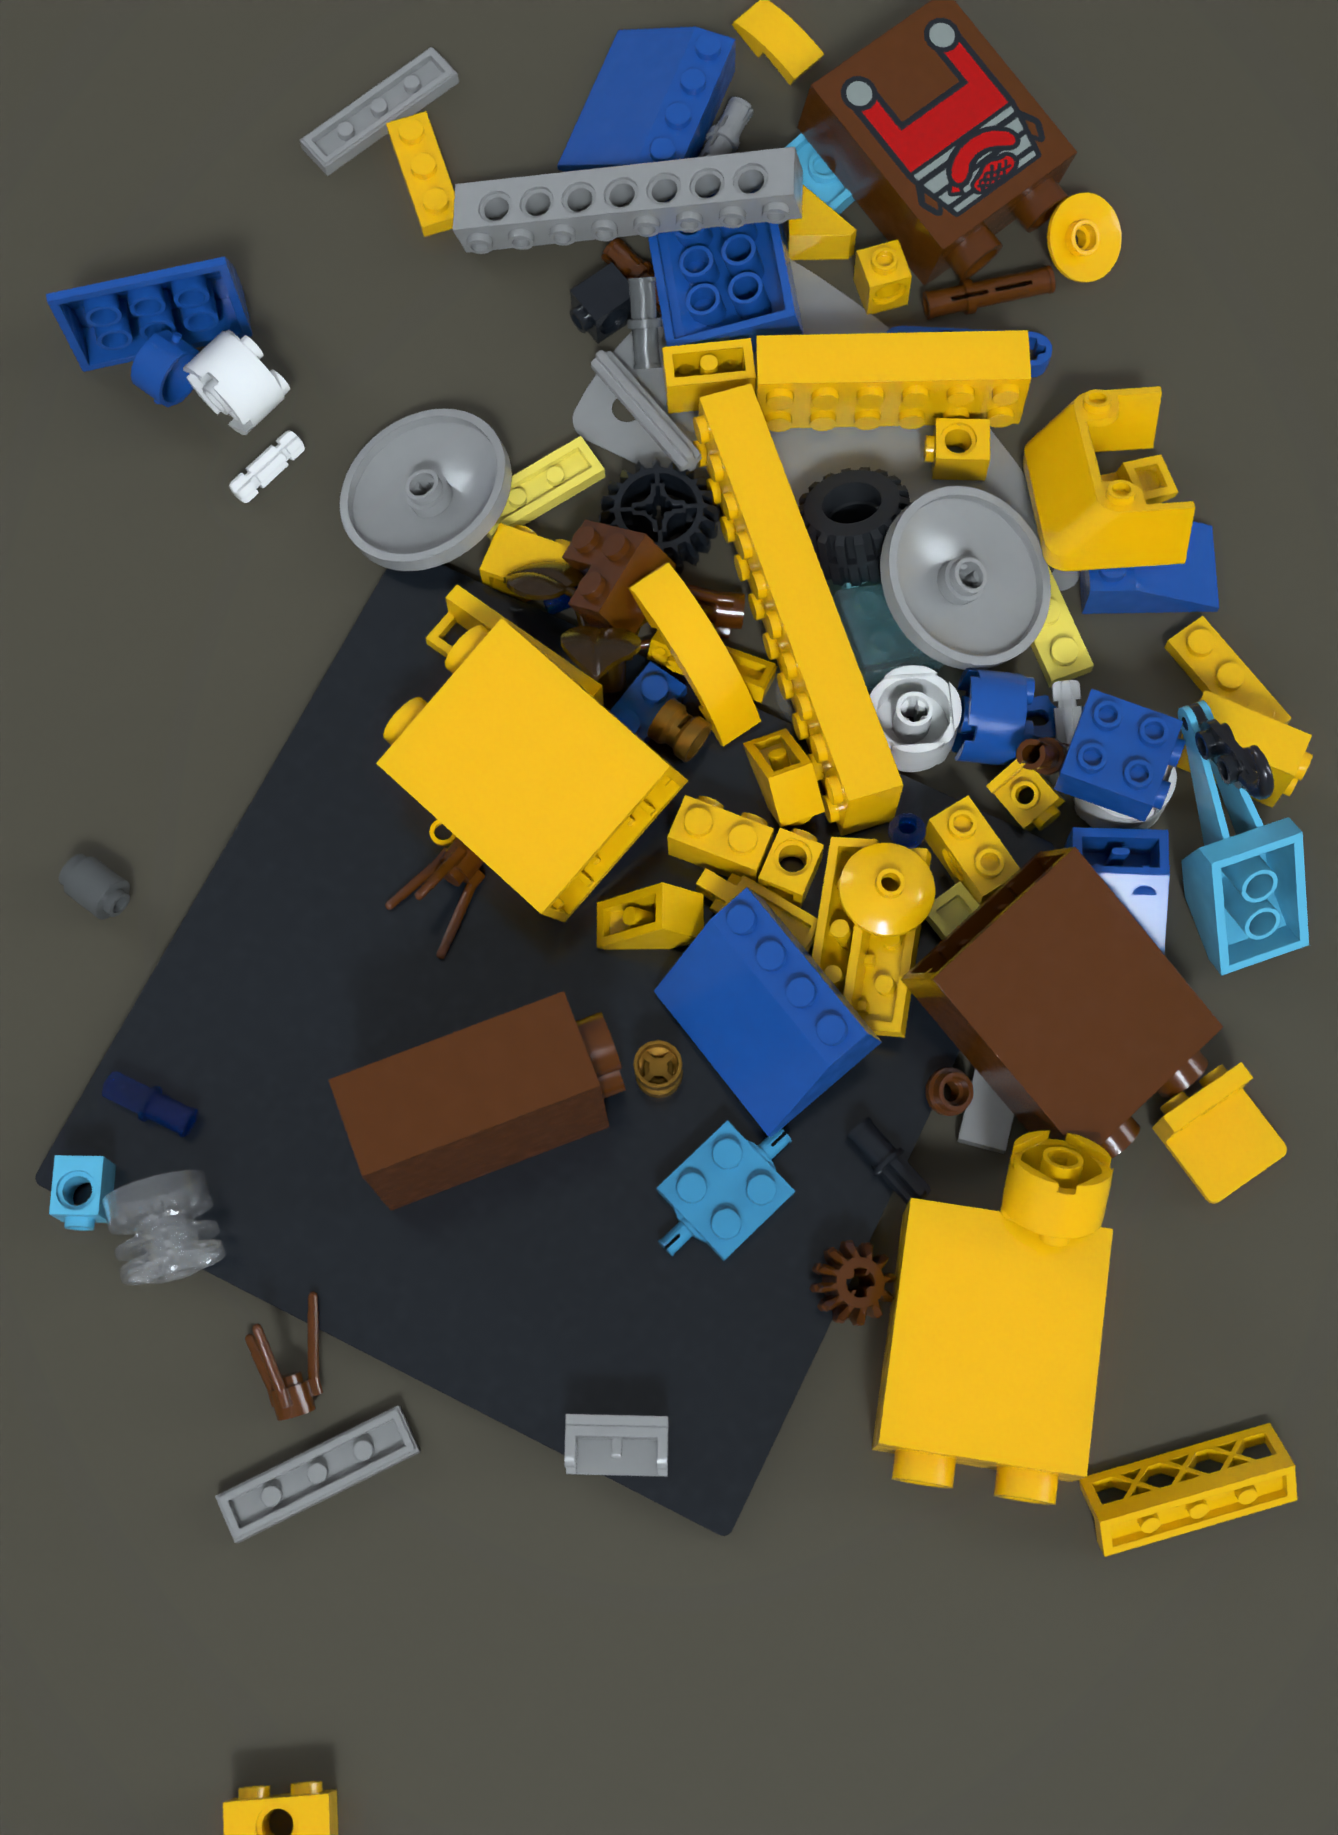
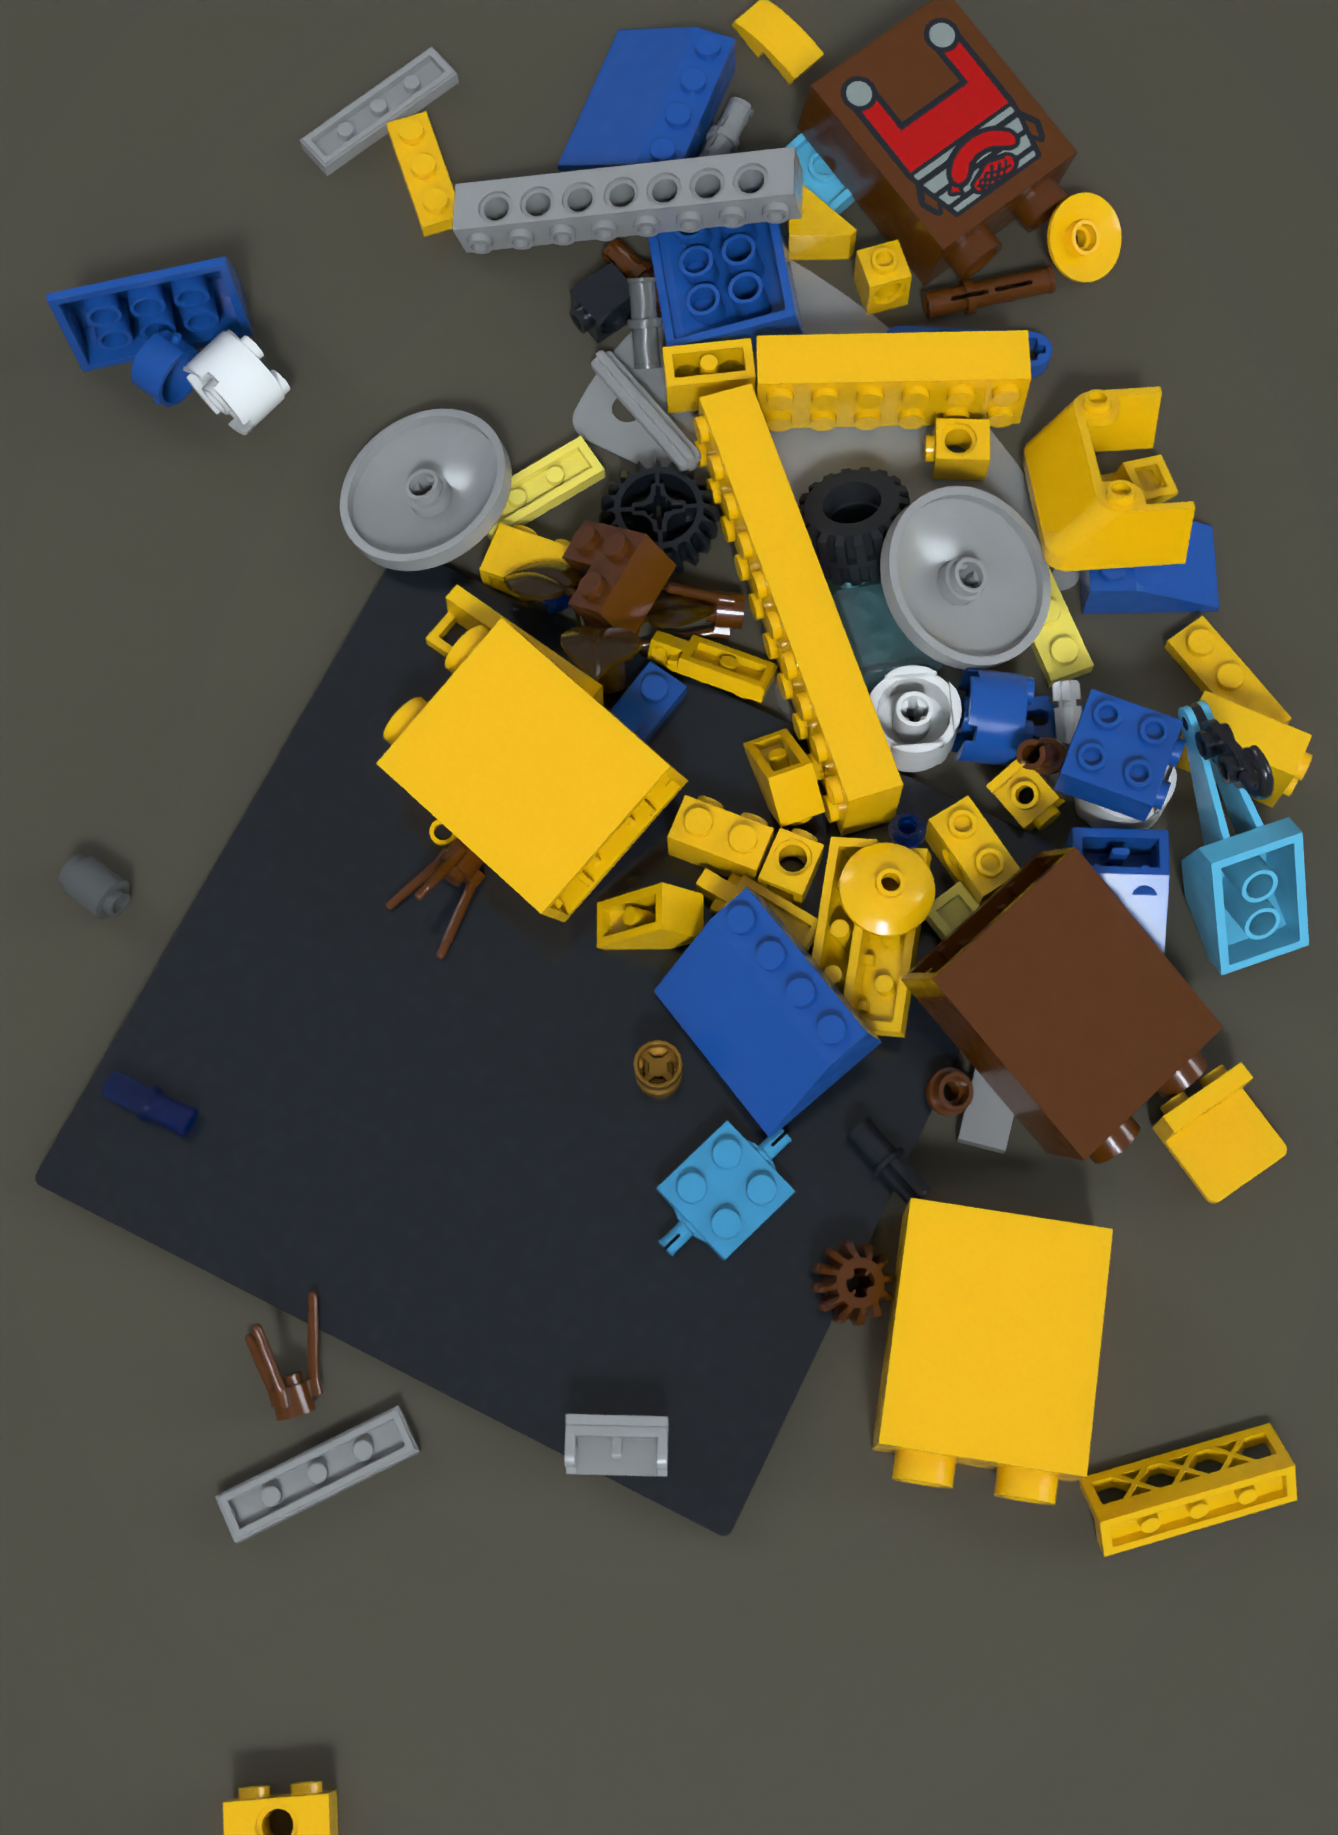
medium azure brick [49,1155,116,1231] -> none
clear wheel [102,1170,226,1285] -> none
white axle [229,430,305,503] -> none
reddish brown brick [328,991,626,1211] -> none
yellow slope [628,563,761,746] -> none
pearl gold wheel [647,698,712,762] -> none
yellow brick [1000,1131,1114,1246] -> none

